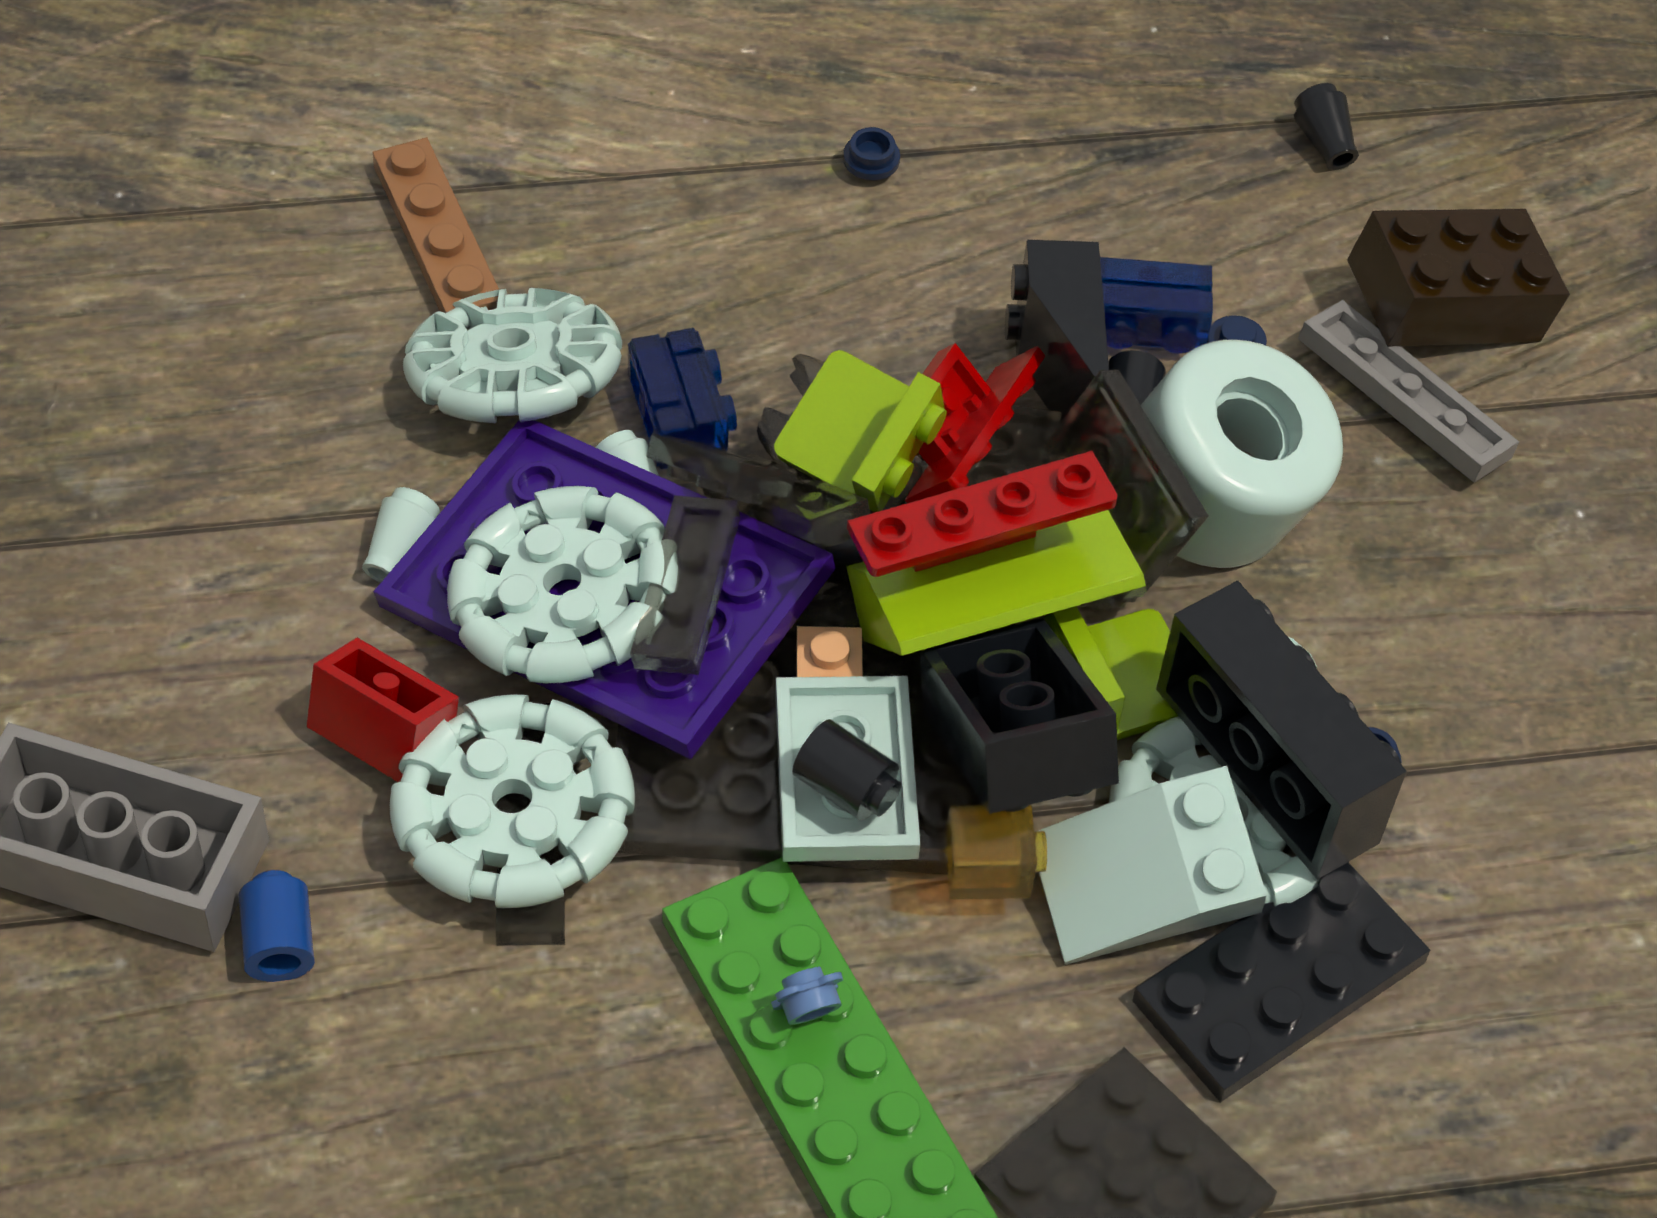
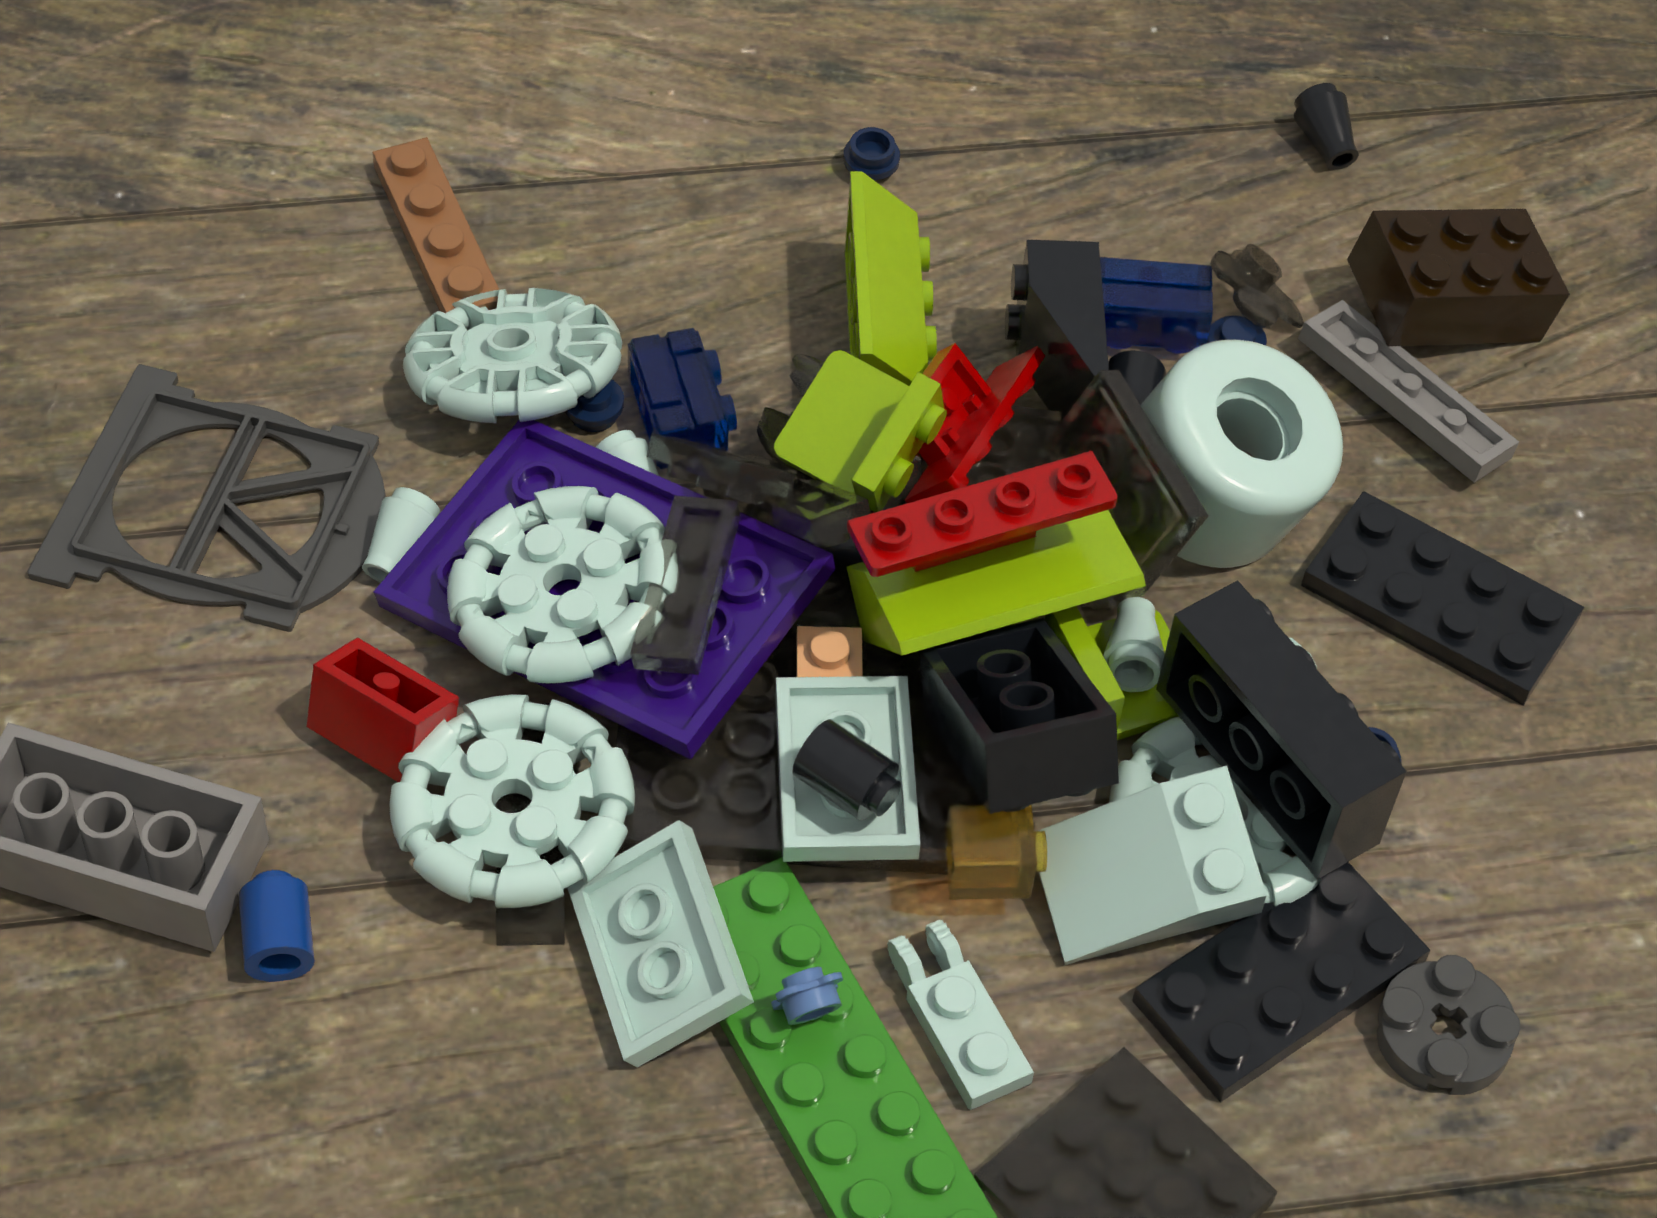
none -> dark grey window [28,364,386,632]
none -> dark blue plate [565,379,624,432]
none -> light aqua plate [567,820,754,1068]
none -> lime slope [844,171,937,386]
none -> light aqua hinge [887,920,1034,1110]
none -> light aqua cone [1103,597,1165,692]
none -> clear smoke plate [1210,244,1304,329]
none -> black plate [1301,491,1584,706]
none -> dark grey plate [1376,955,1521,1095]

